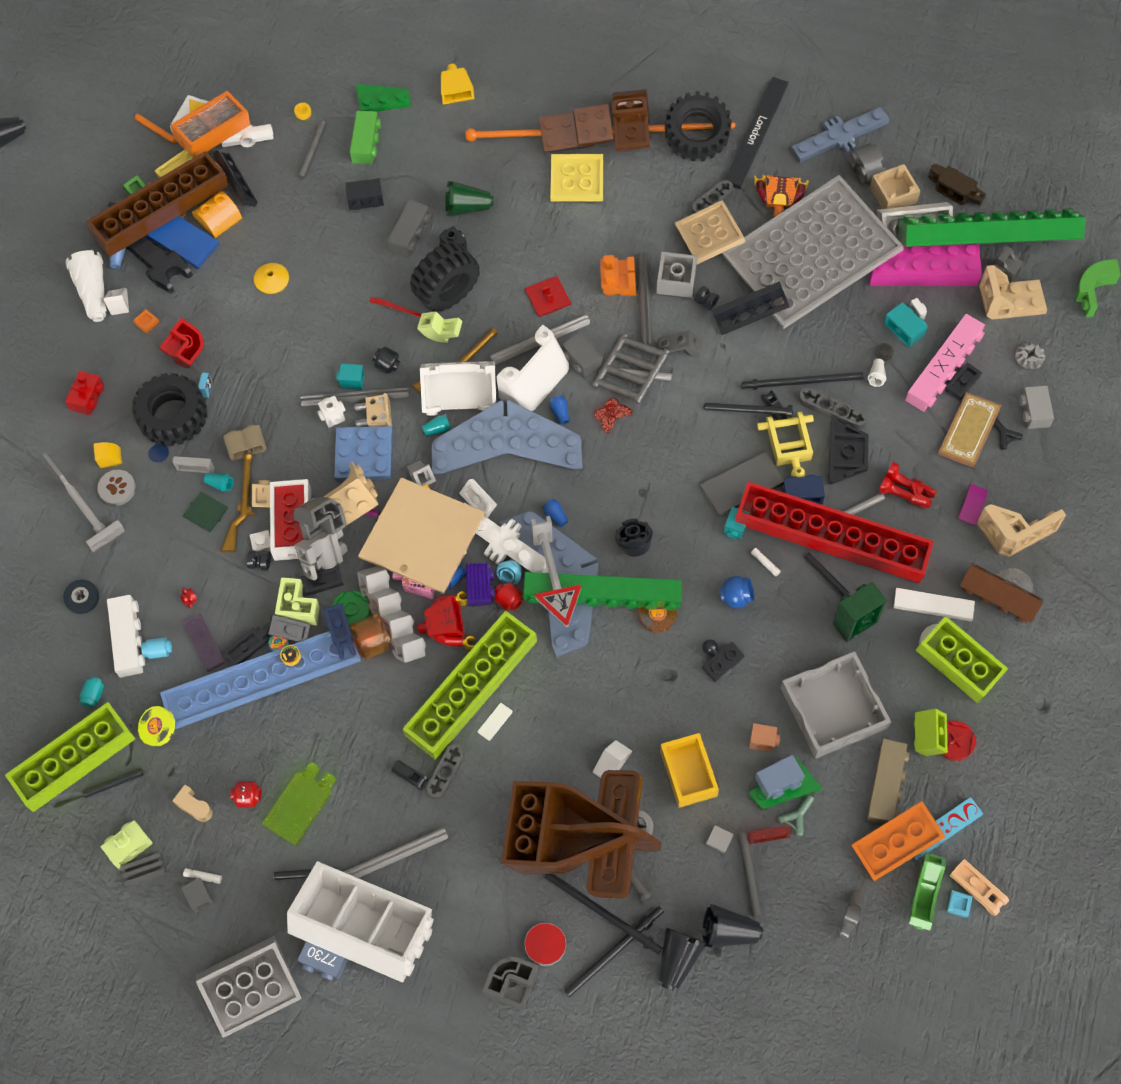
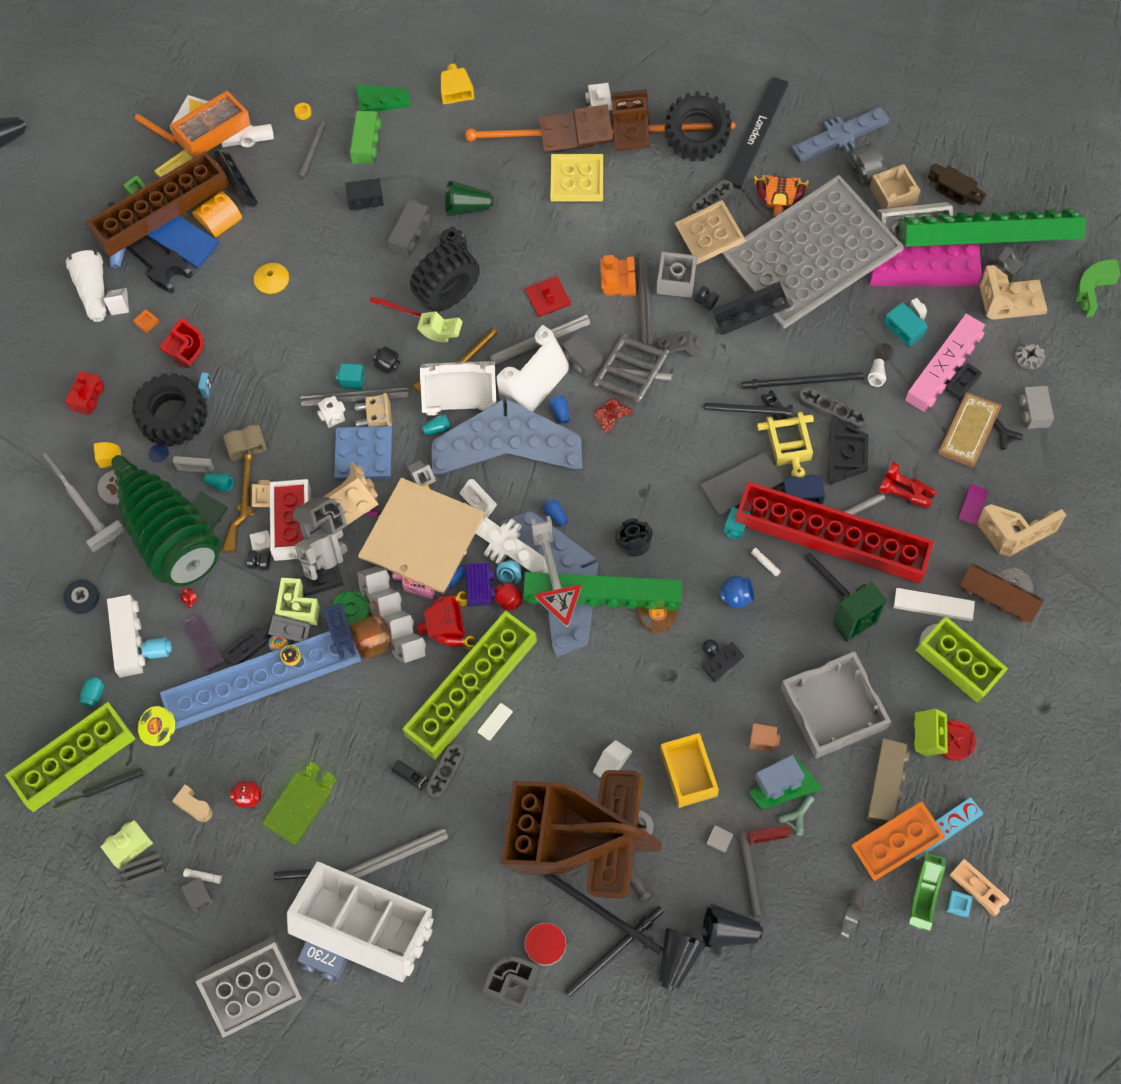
none -> dark green cone [112,455,221,587]
none -> white brick [585,83,613,121]

